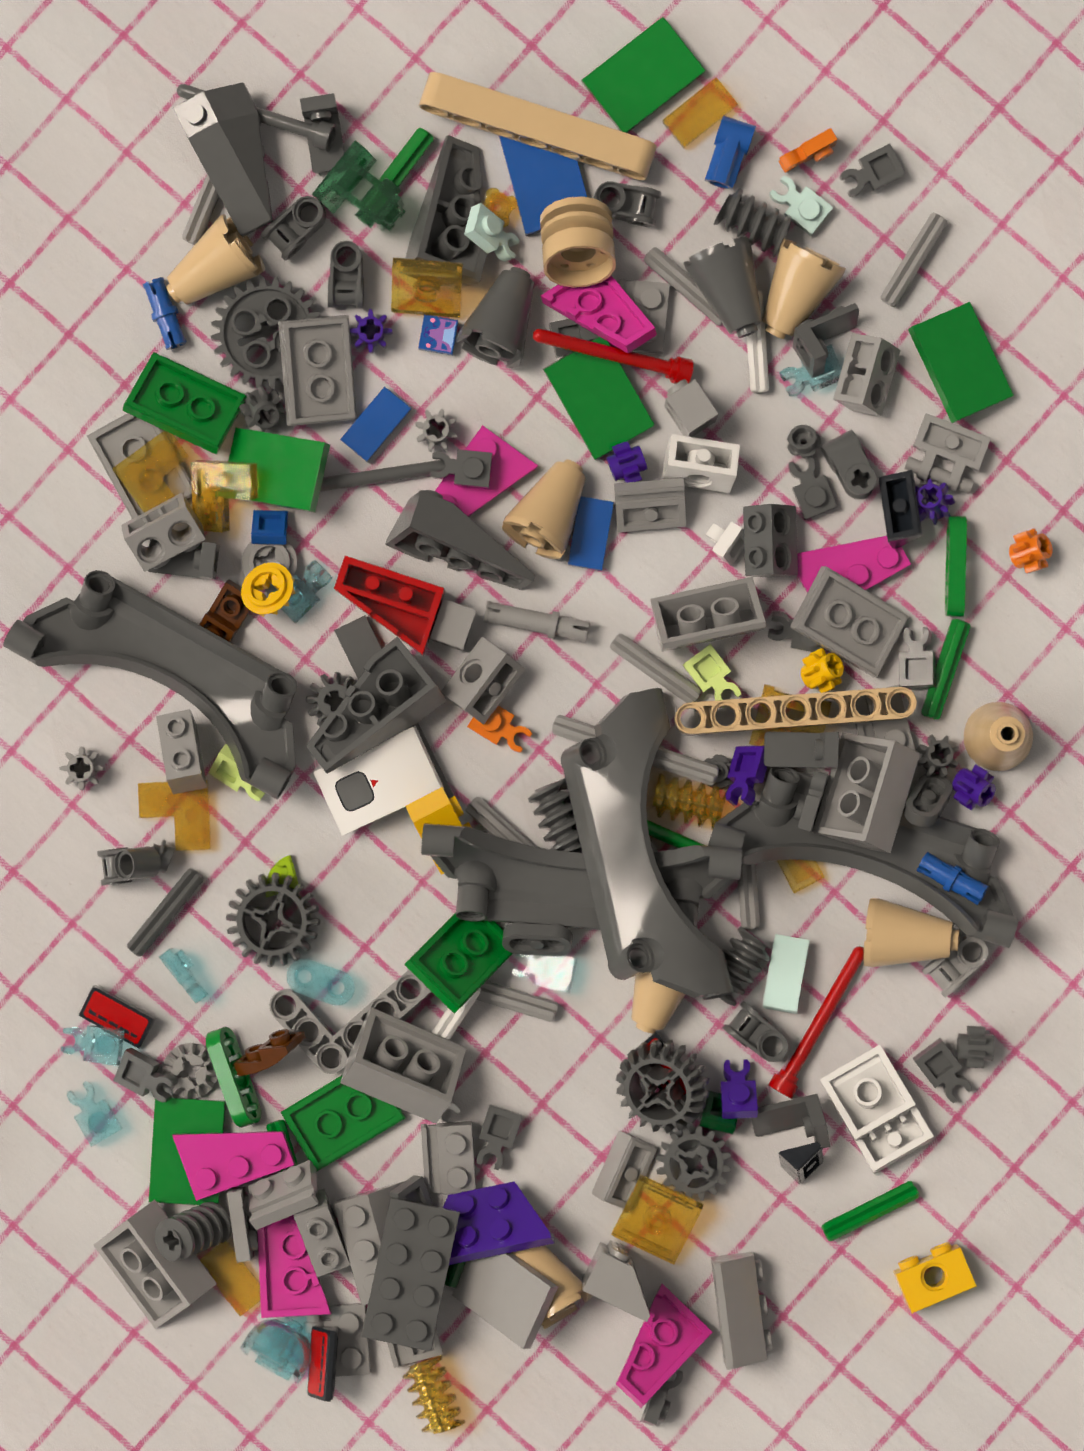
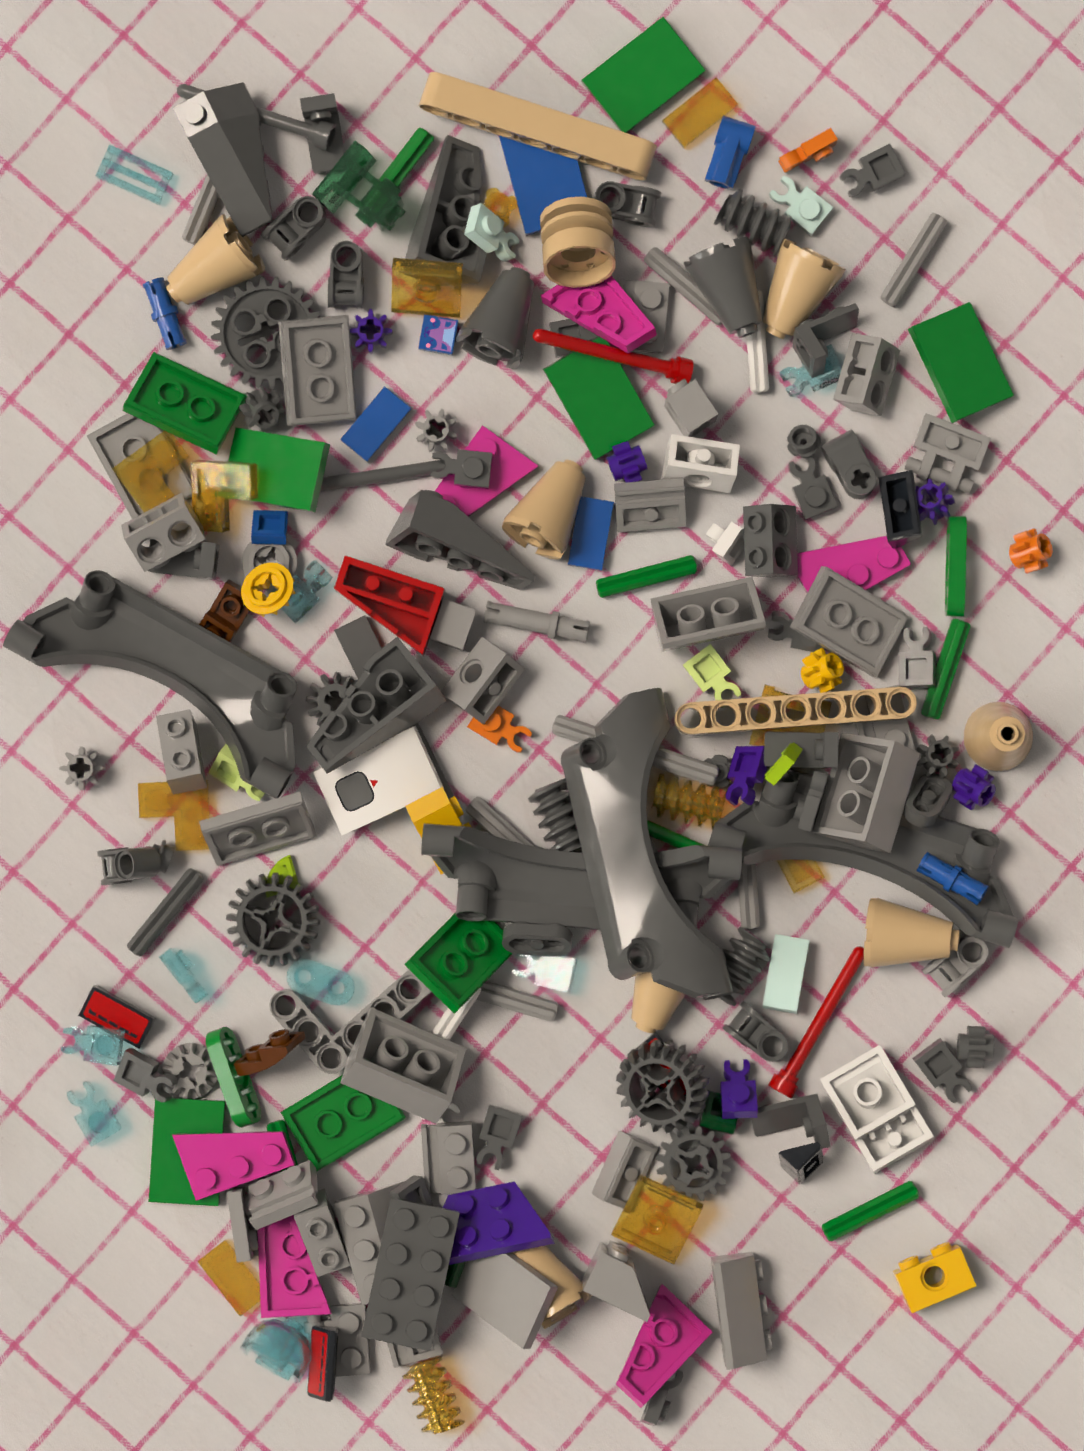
light grey slope [94,1199,217,1329] -> none
dark grey piece [154,1201,232,1262] -> none
light grey axle [610,634,701,703] -> none
none -> clear light blue tile [95,144,174,206]
none -> light grey tile [199,791,316,866]
none -> green axle [596,555,697,598]
none -> lime tile [765,742,803,786]

